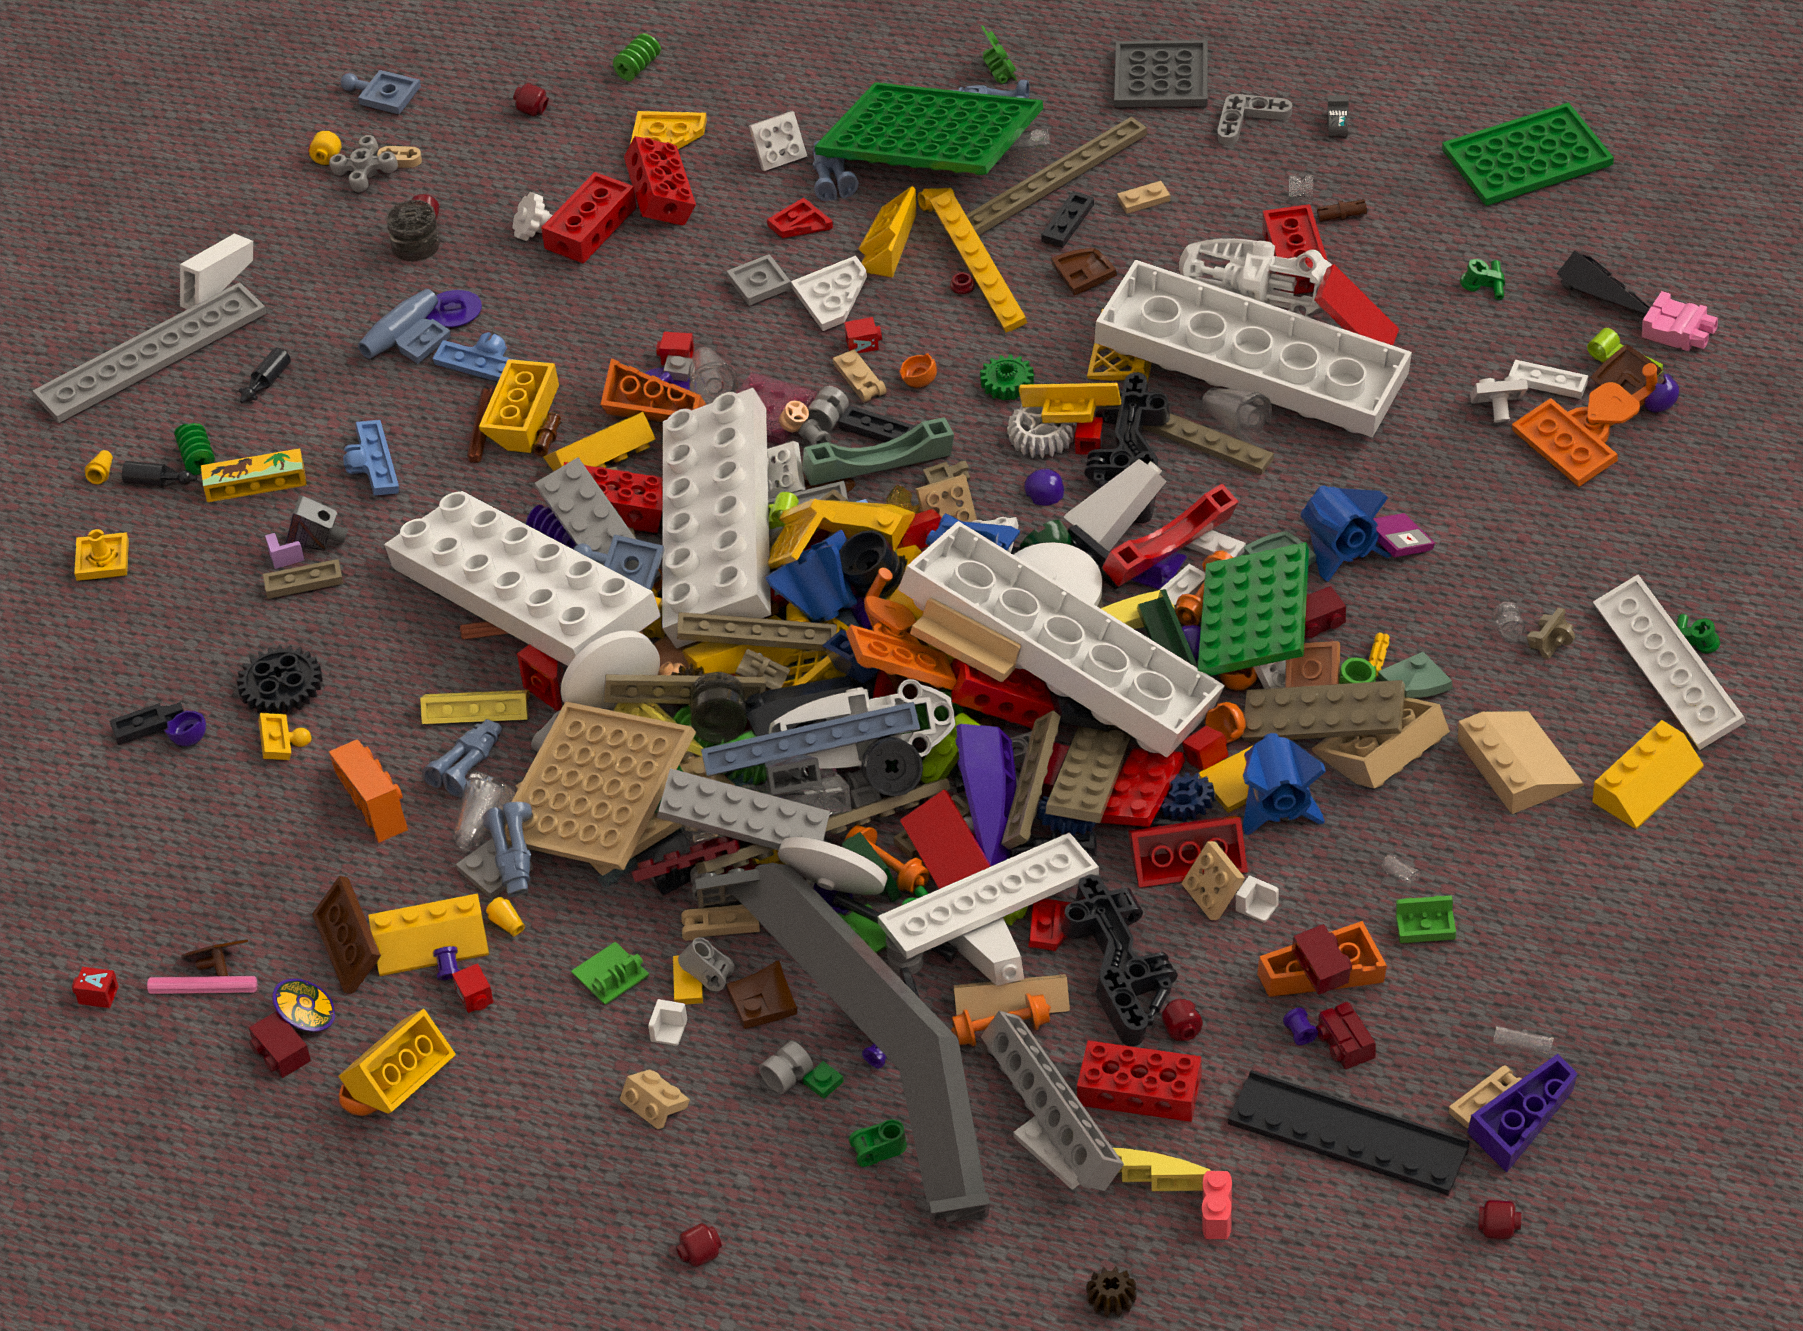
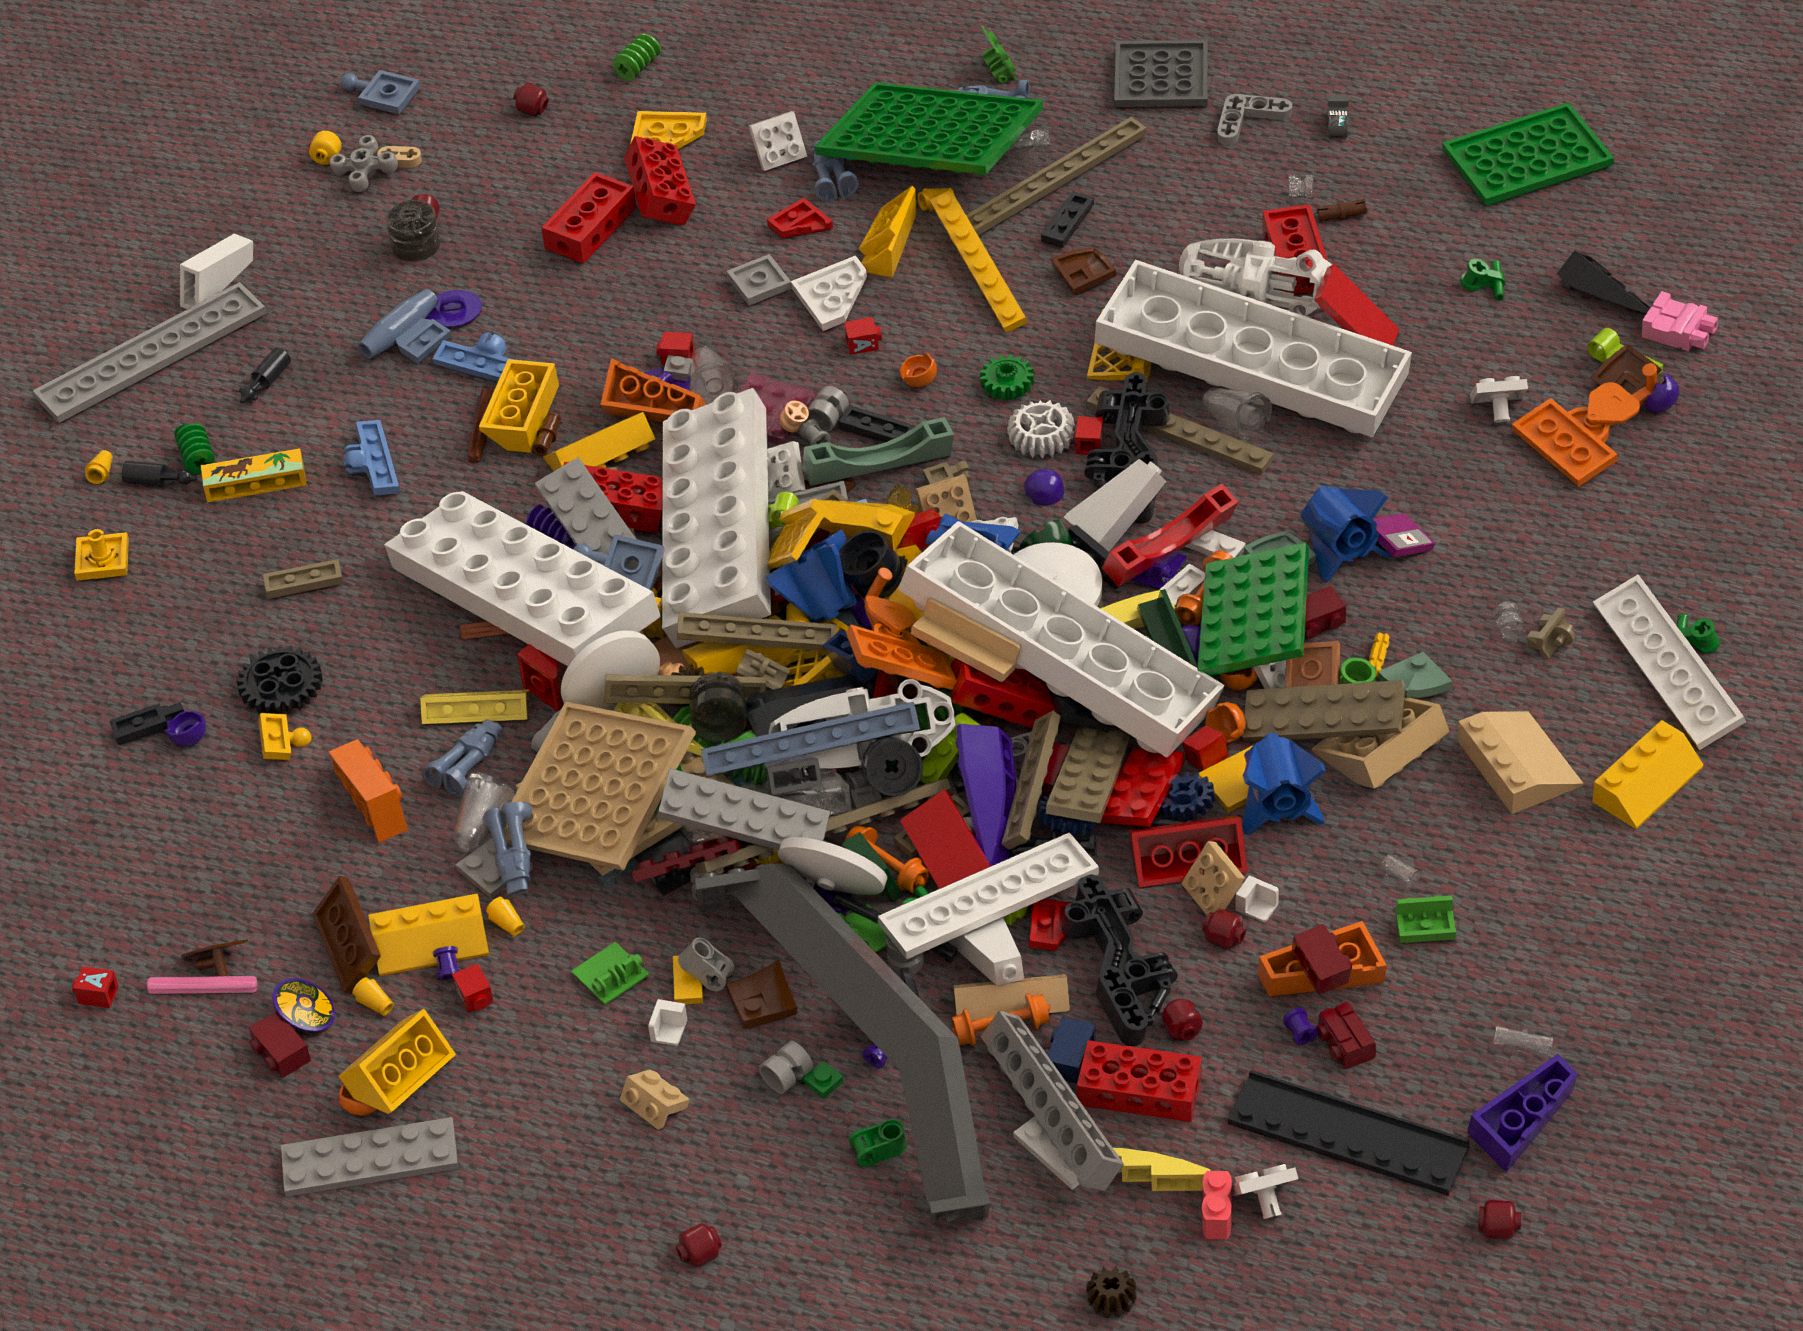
lavender panel [265,533,304,569] -> none
dark grey torso [285,495,348,551] -> none
white plant [513,192,553,241] -> none
tan plate [681,905,760,941] -> none
tan plate [833,349,887,403] -> none
dark red plate [950,272,974,294] -> none
yellow bracket [1019,383,1121,423] -> none
tan plate [1117,181,1170,214] -> none
tan plate [1449,1065,1522,1129] -> none
white plate [1508,360,1588,399] -> none
none -> light grey plate [281,1117,459,1197]
none -> yellow cone [352,977,394,1016]
none -> dark blue brick [1045,1016,1096,1083]
none -> dark red head [1202,909,1246,949]
none -> white plate [1232,1164,1298,1219]

